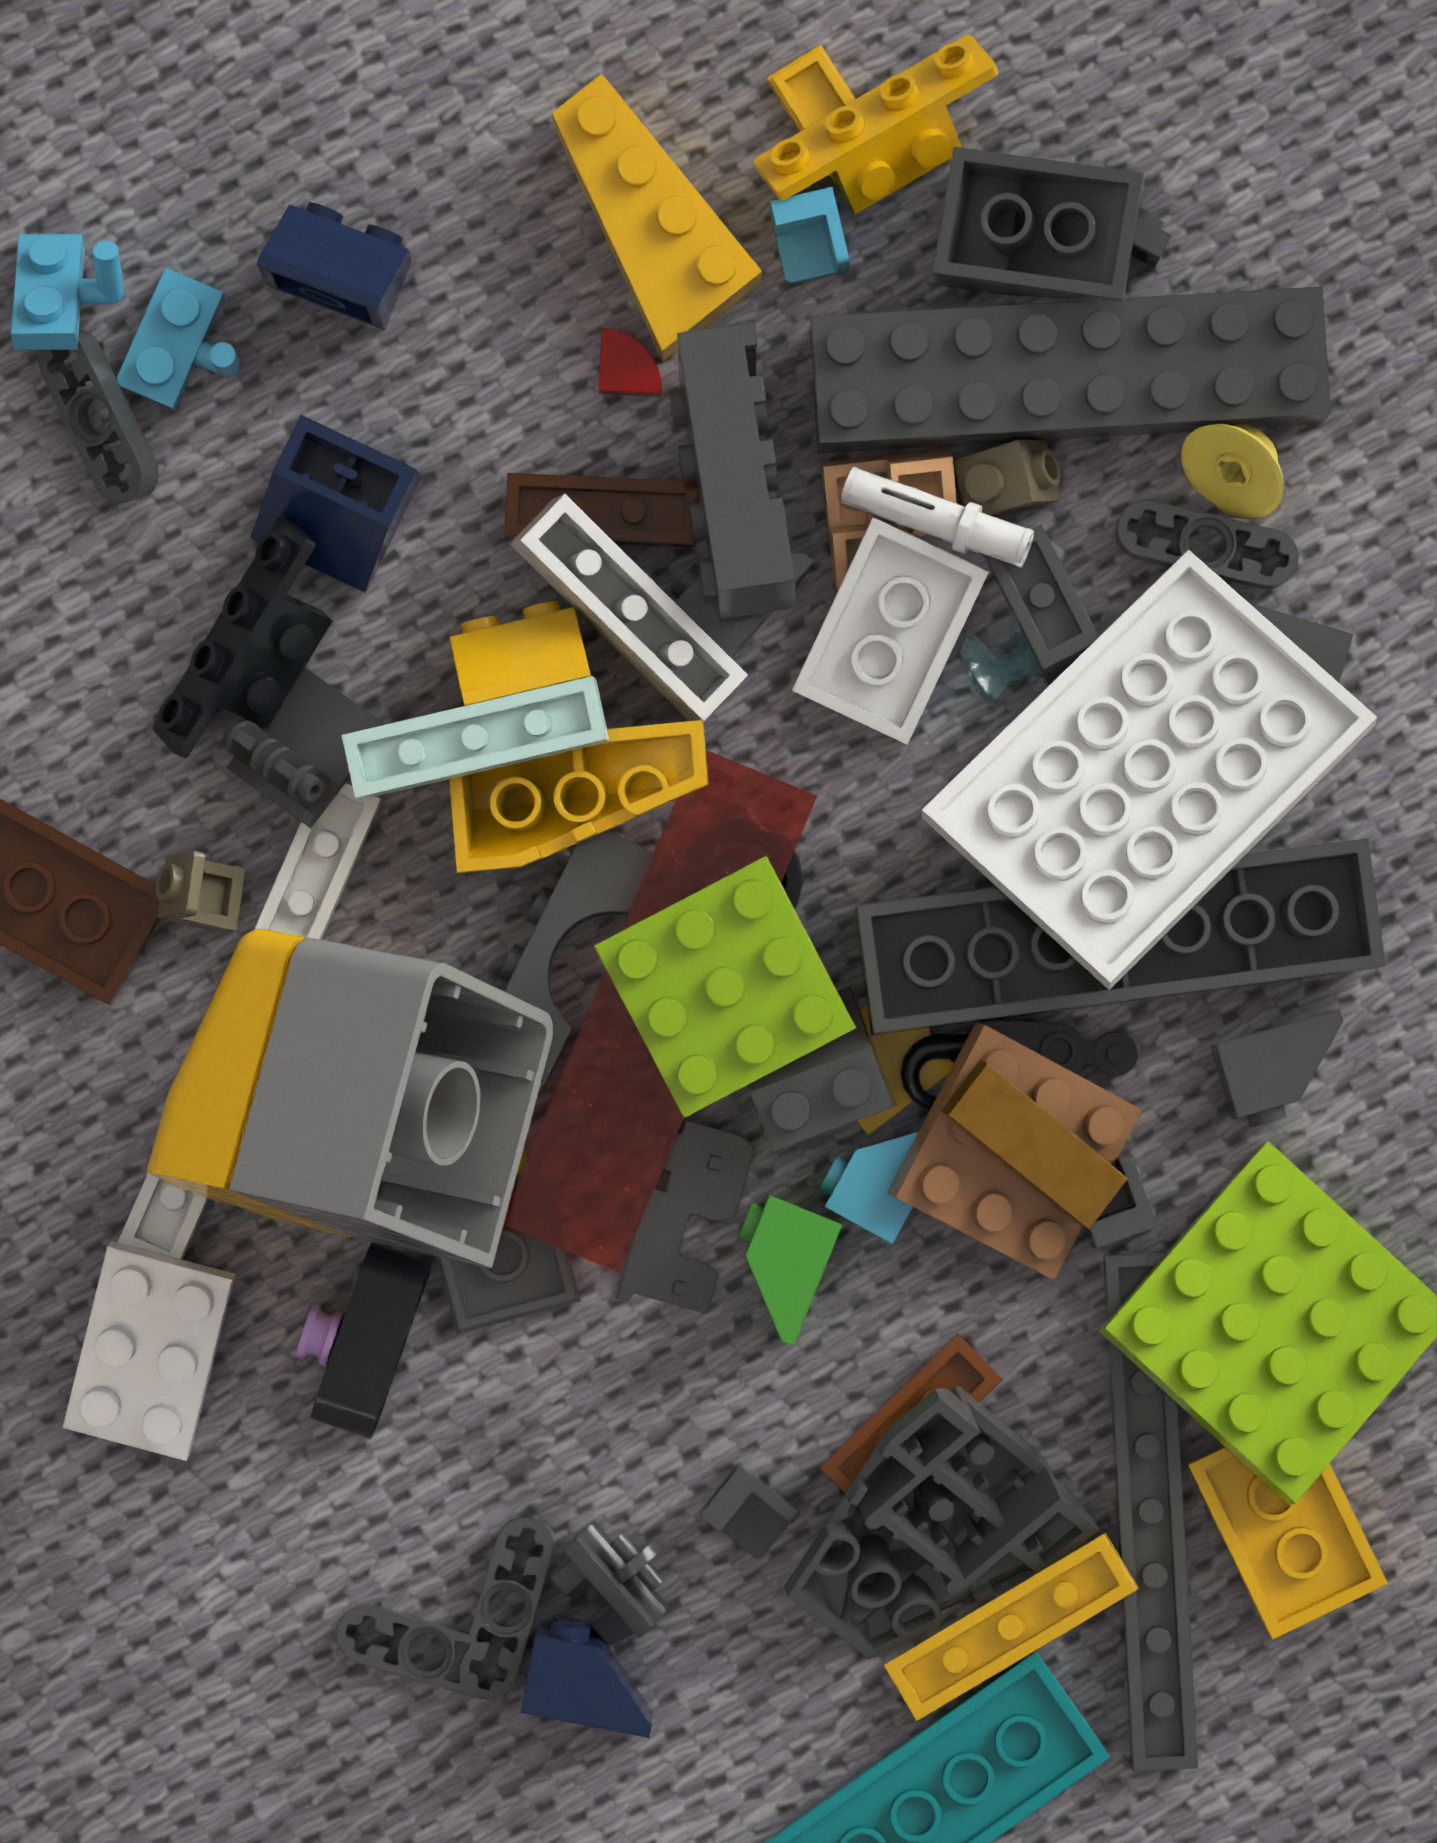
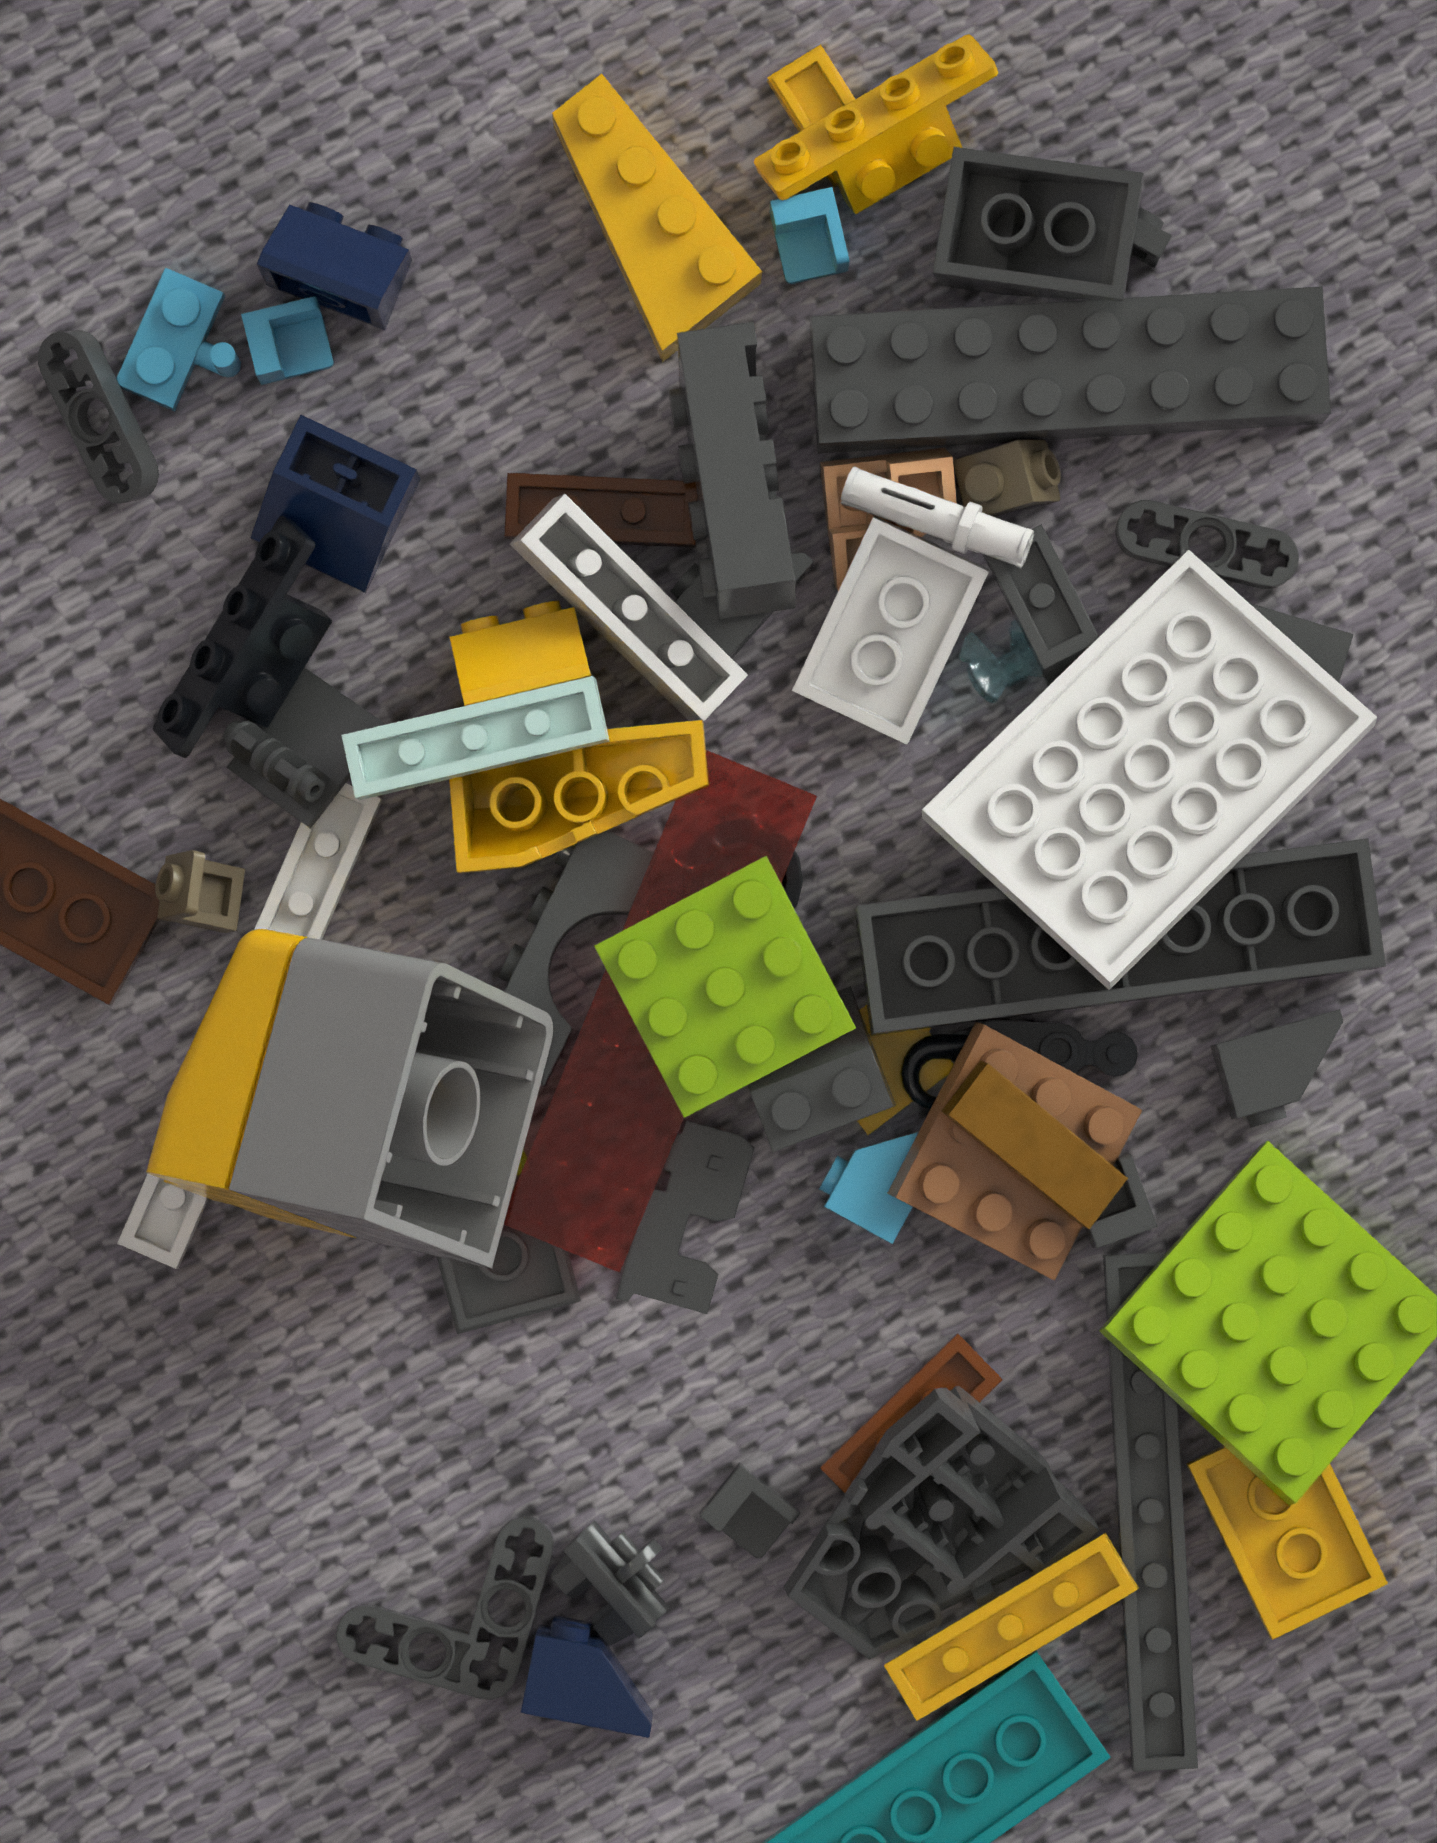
medium azure plate [11,234,125,350] -> none
white plate [63,1241,236,1461] -> none
lavender bush [296,1303,345,1367] -> none
black beam [311,1242,432,1439] -> none
red tile [599,328,662,397] -> none
bright green slope [737,1195,842,1346] -> none
light yellow piece [1181,424,1284,519] -> none
none -> medium azure panel [241,297,334,385]

